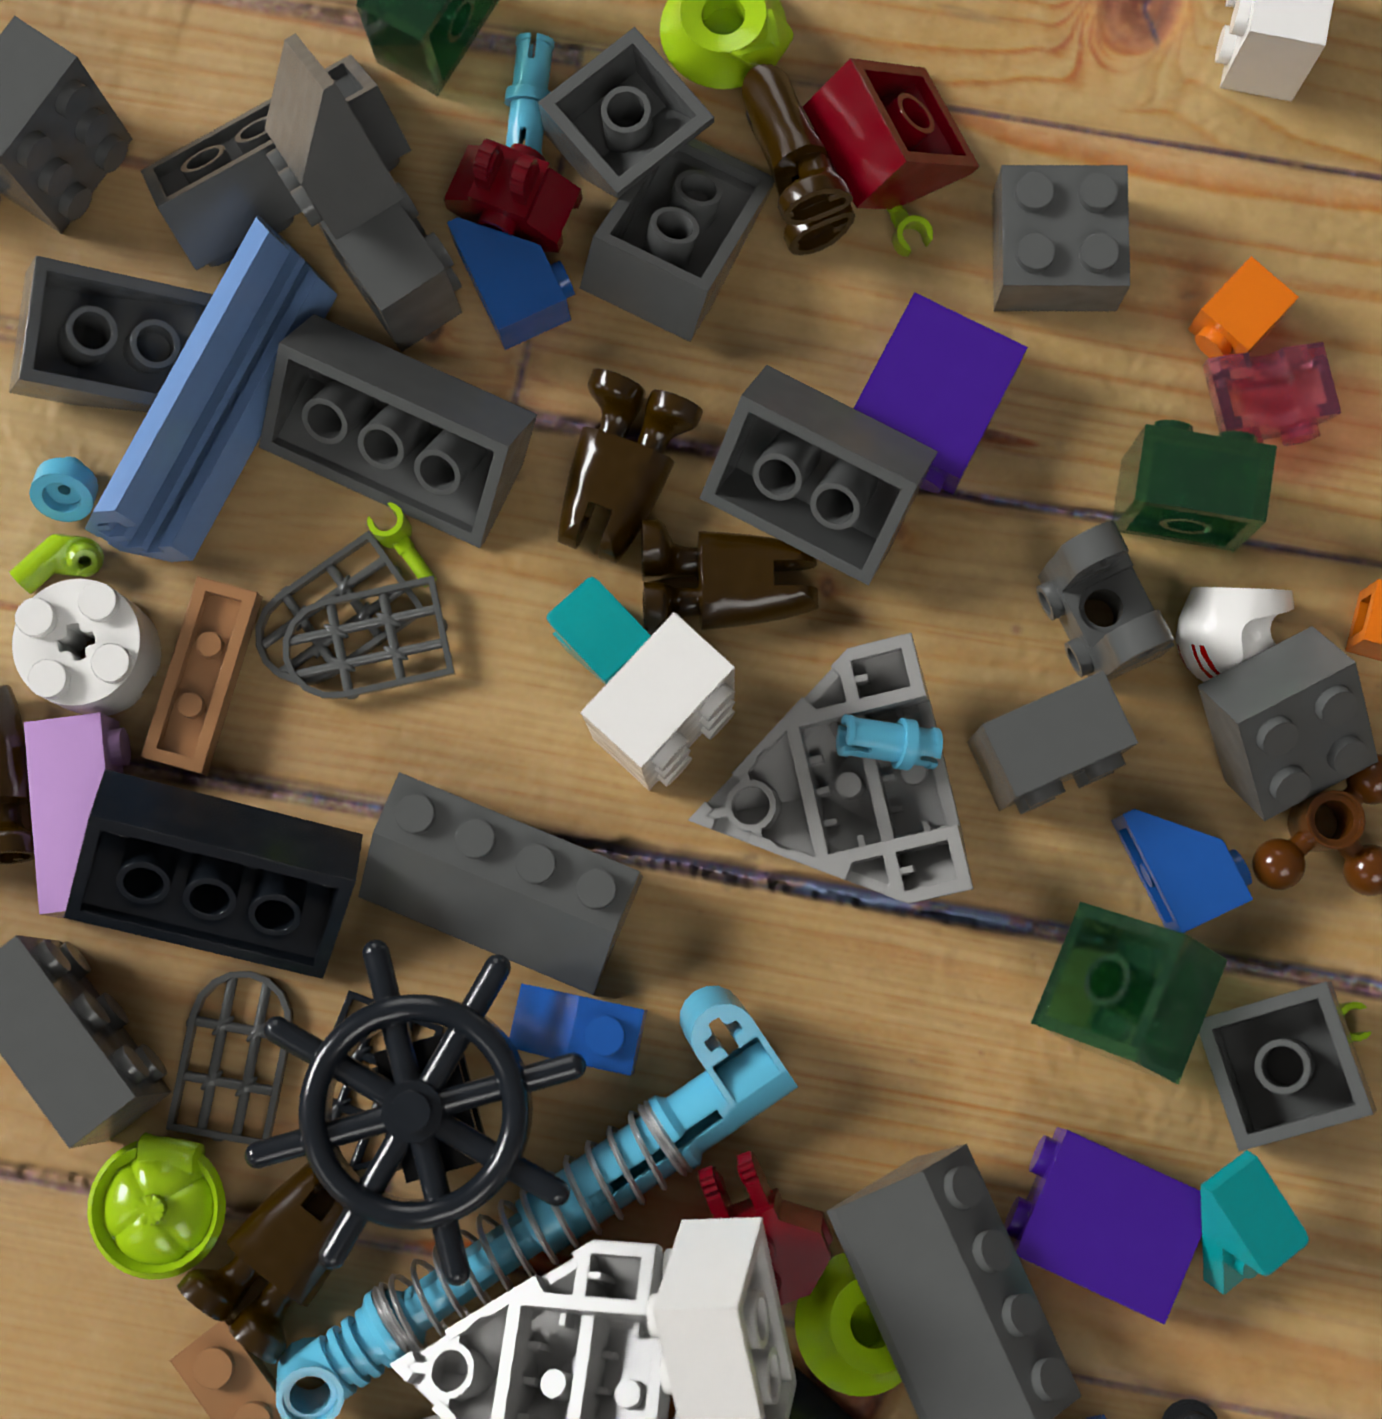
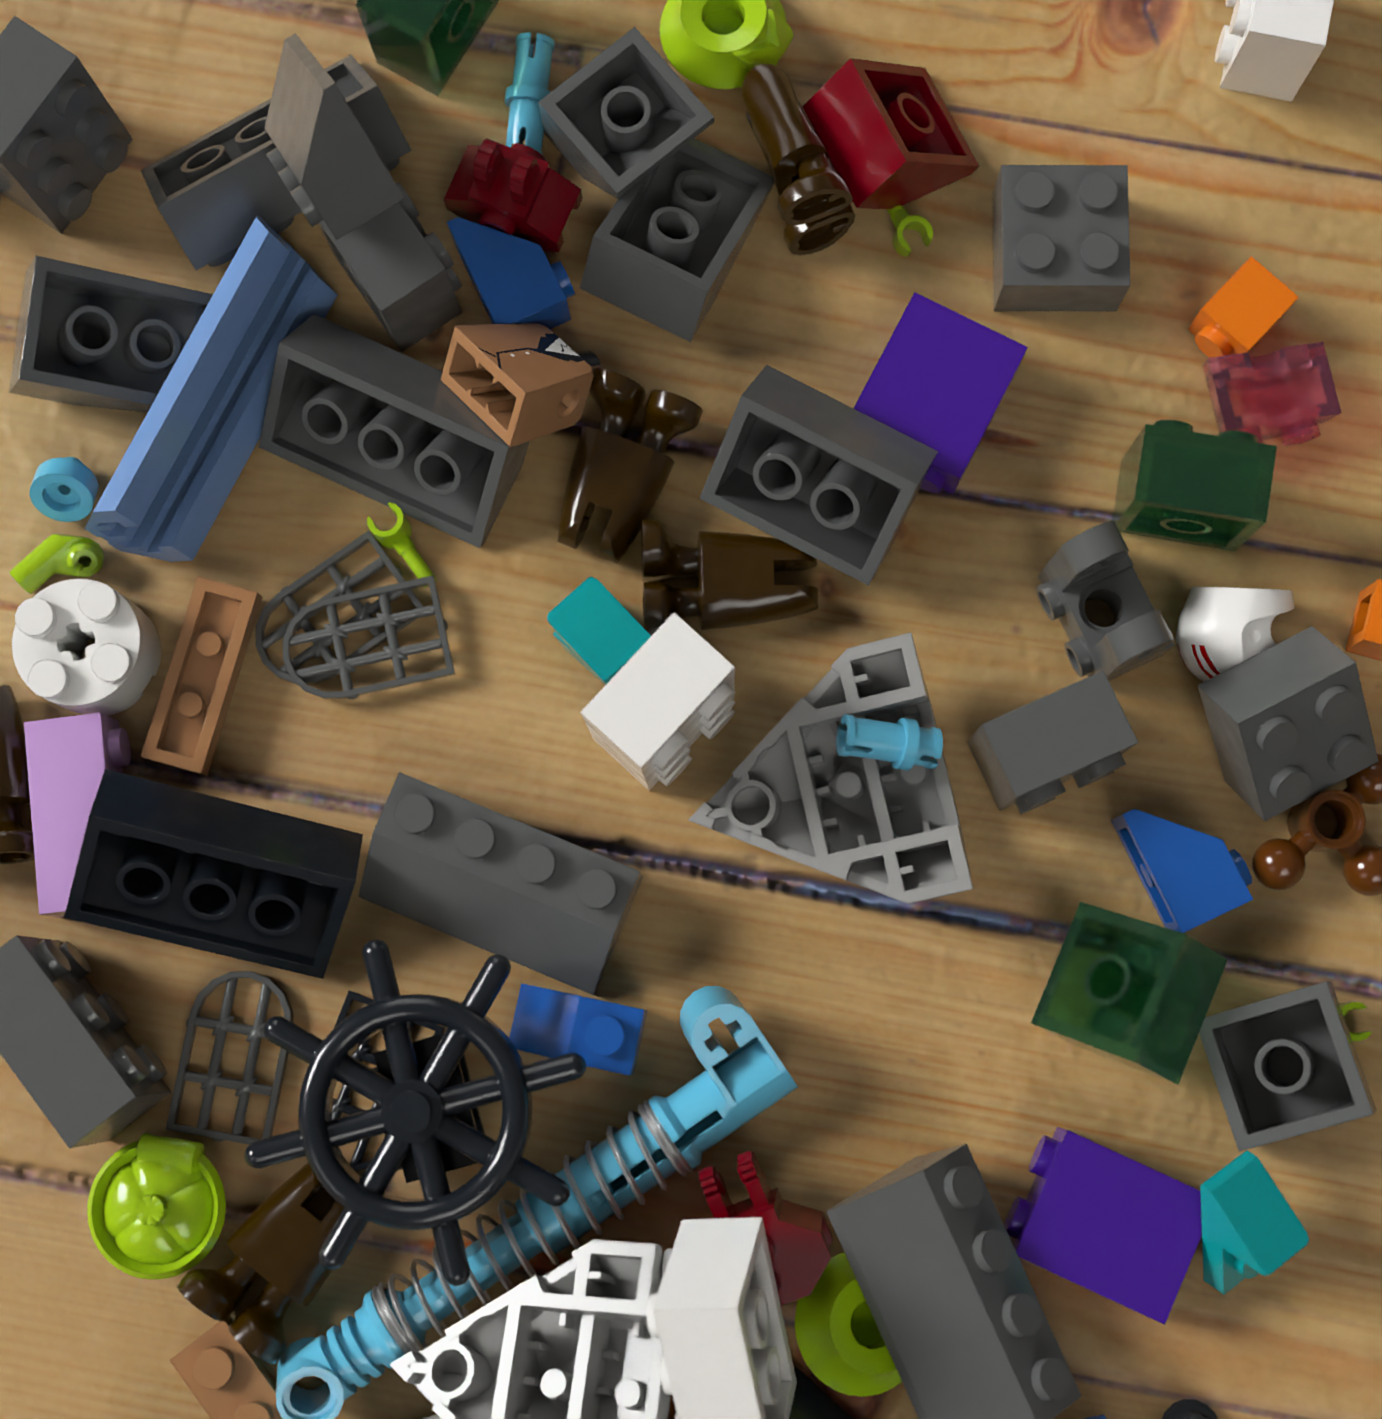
none -> medium nougat torso [441,323,601,447]

